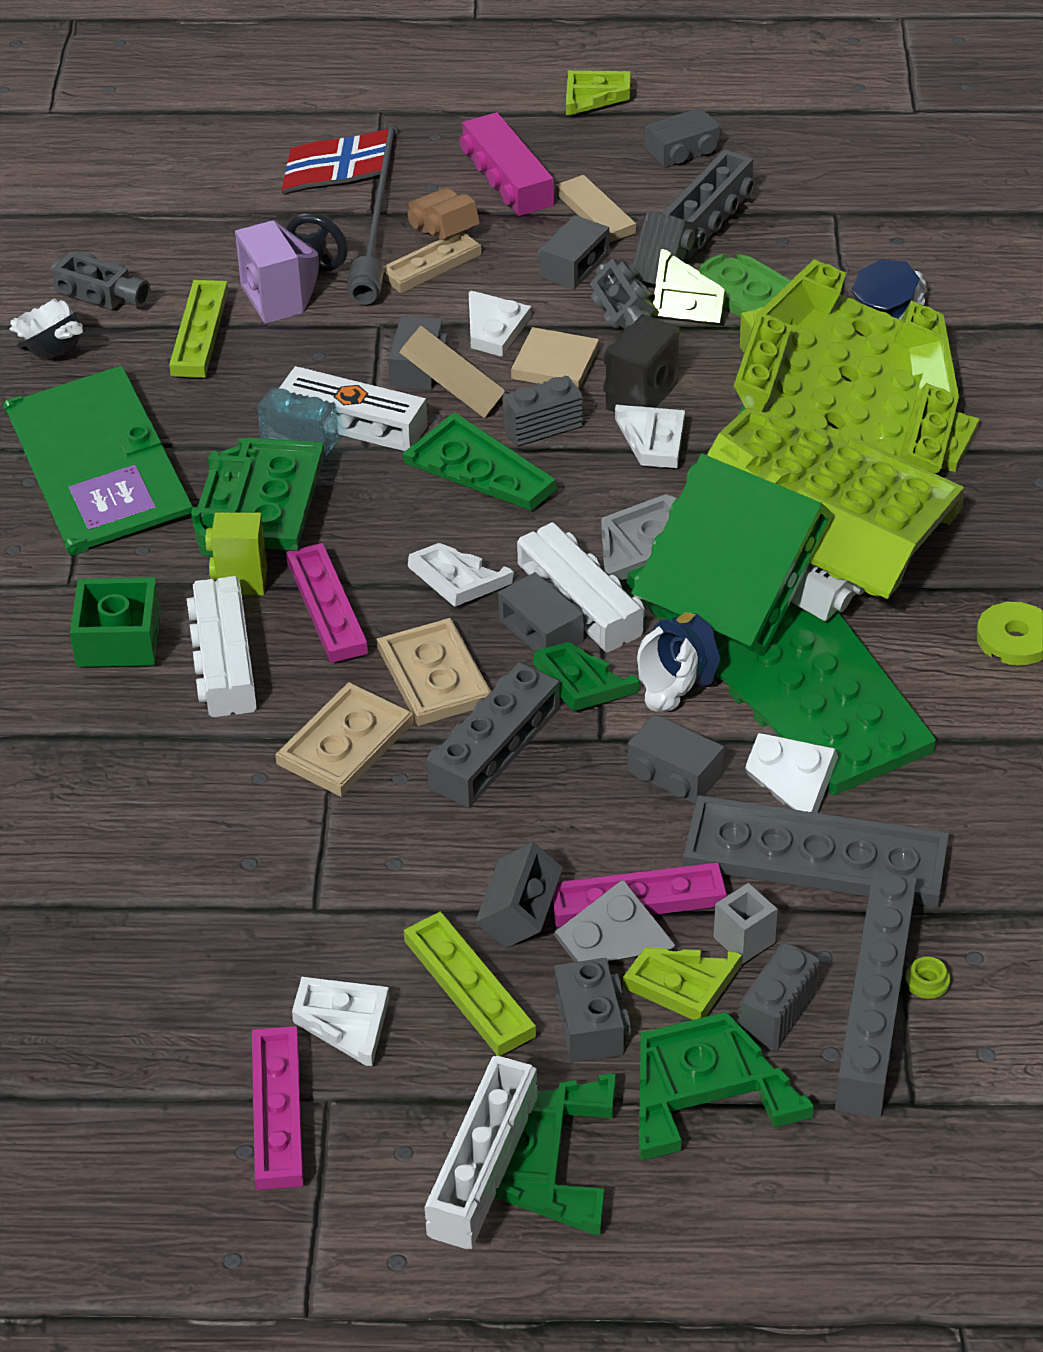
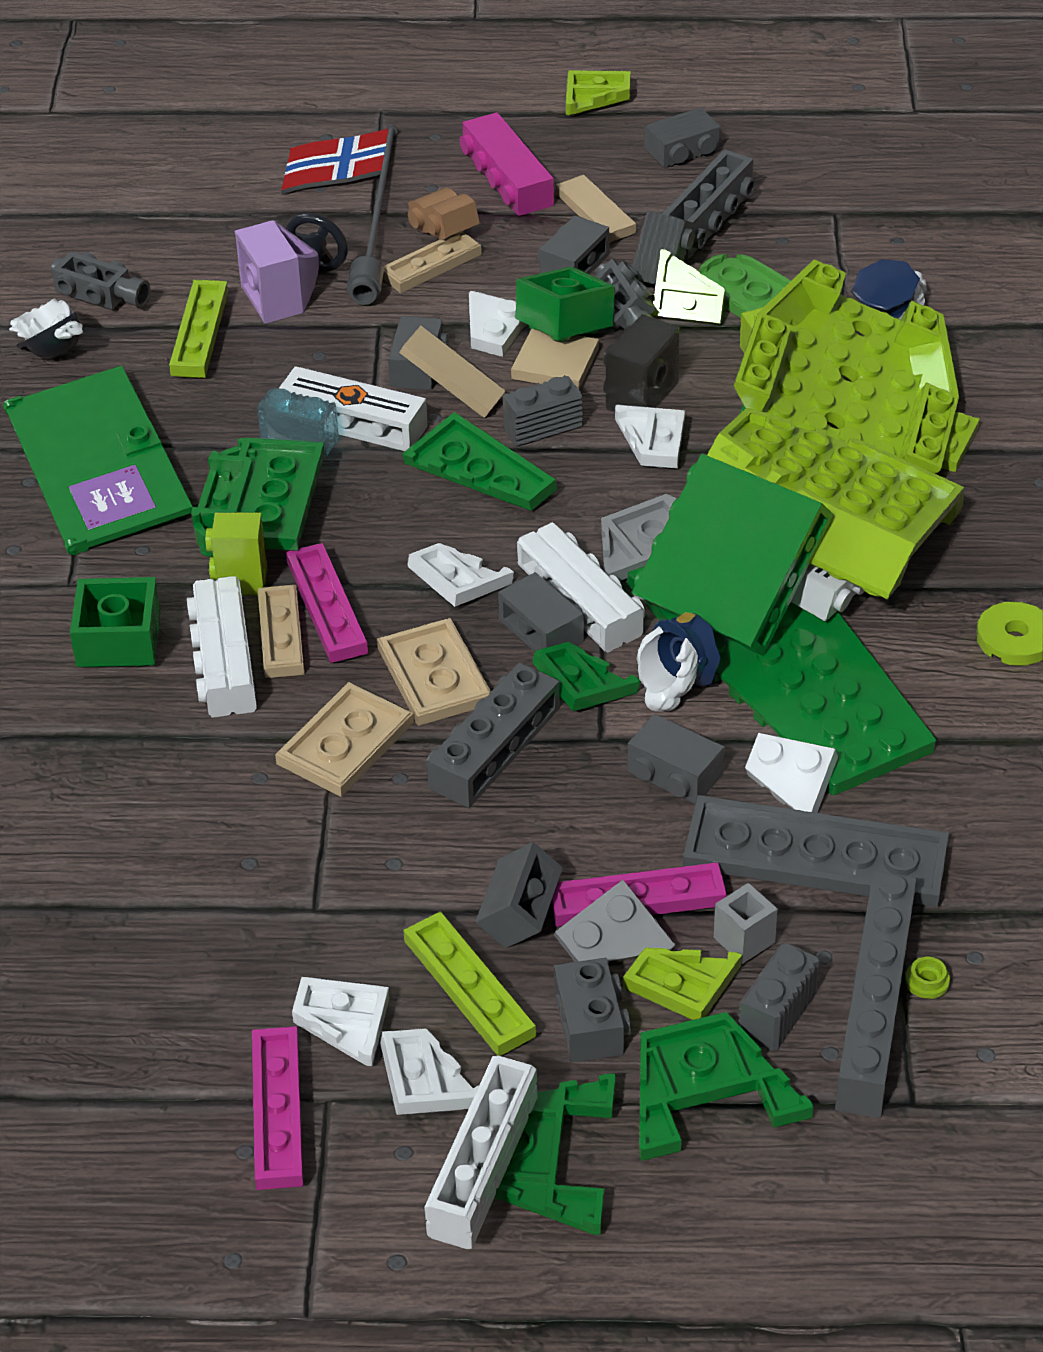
none -> tan tile [258,585,304,678]
none -> white wing [380,1029,479,1115]
none -> green brick [515,266,615,341]

